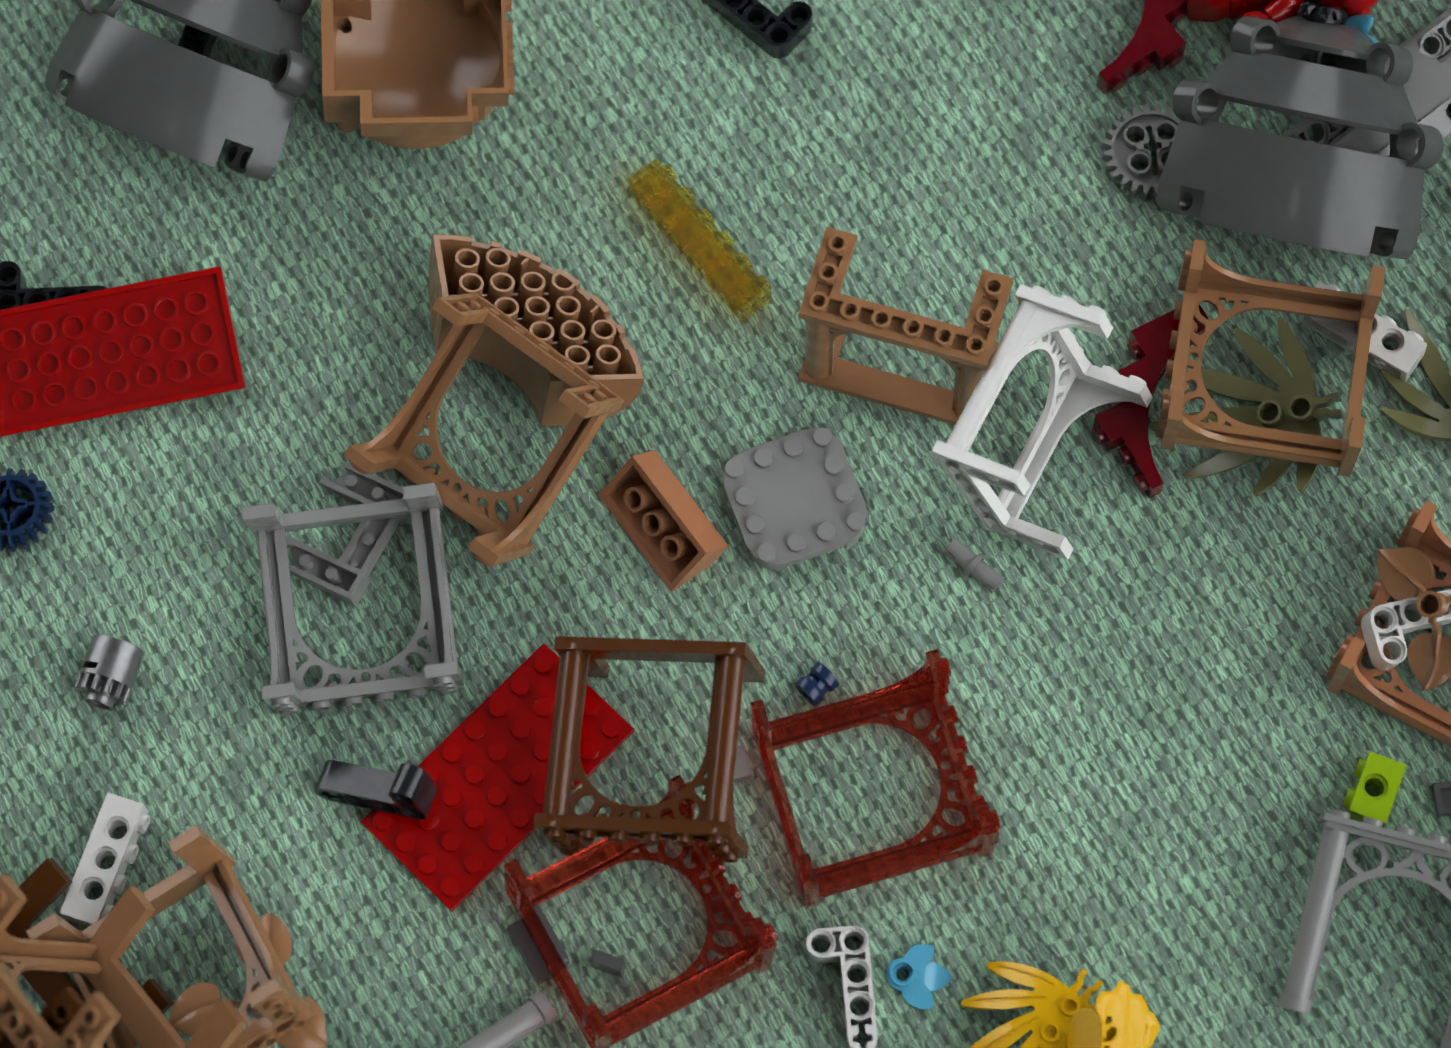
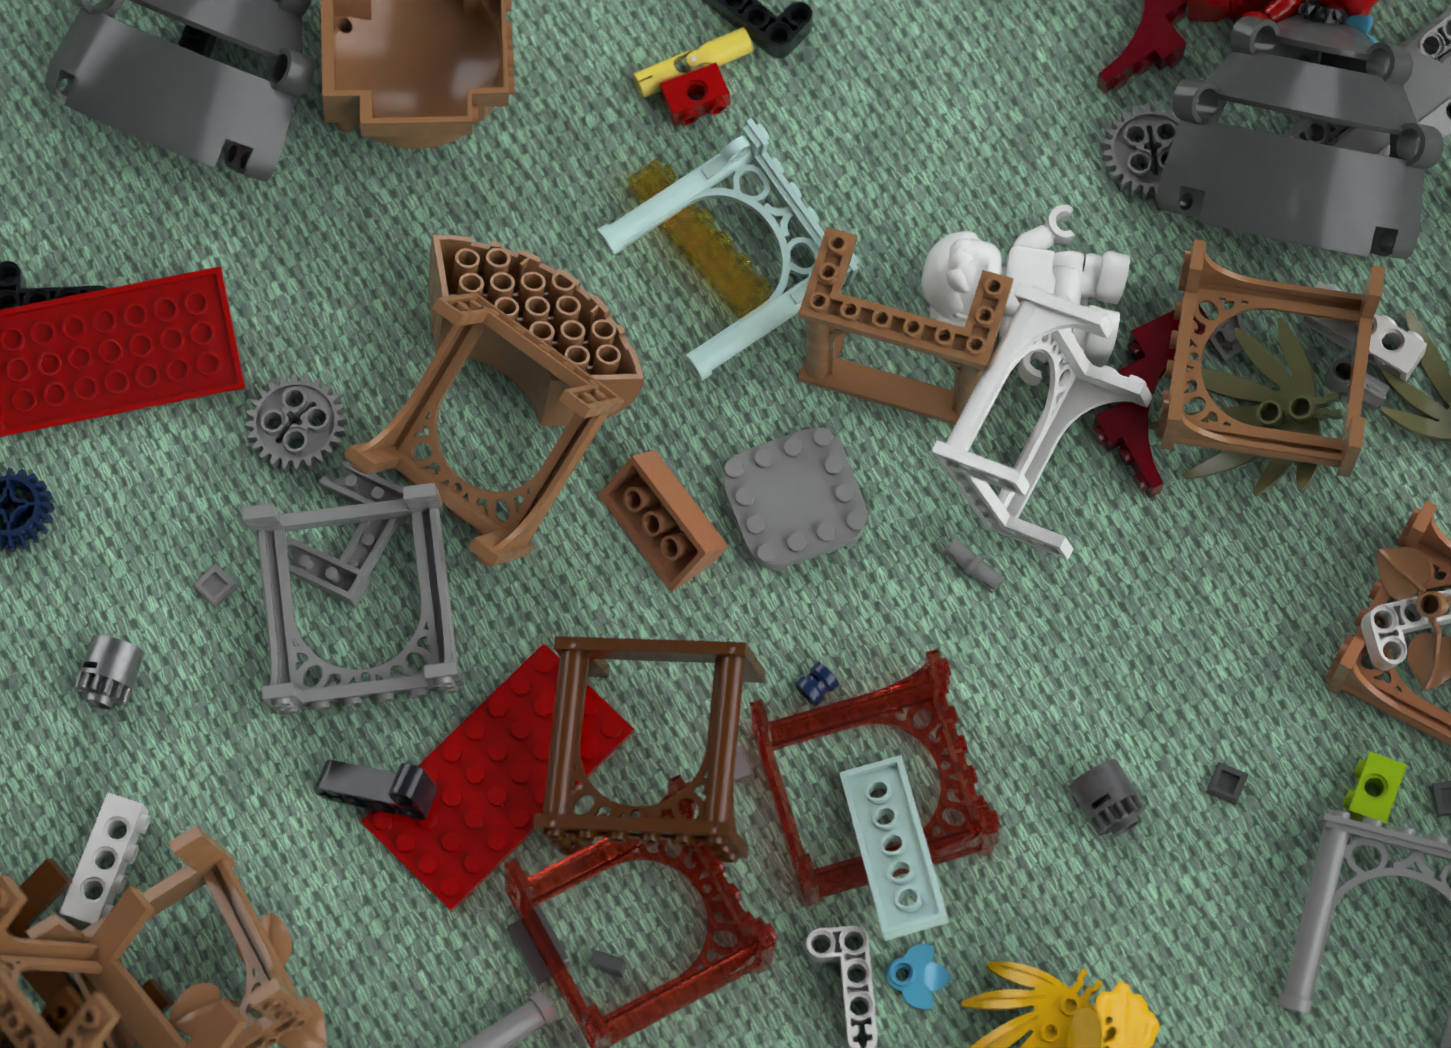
none -> light grey tile [193,564,238,608]
none -> light grey gear [245,373,348,473]
none -> light aqua arch [596,118,859,381]
none -> light yellow piece [633,27,754,99]
none -> red brick [660,63,730,126]
none -> light aqua plate [839,755,949,941]
none -> white piece [921,205,1130,386]
none -> flat silver gear [1069,759,1146,837]
none -> dark grey tile [1206,762,1249,805]
none -> light grey piece [1208,308,1247,363]
none -> light grey piece [1325,357,1390,411]

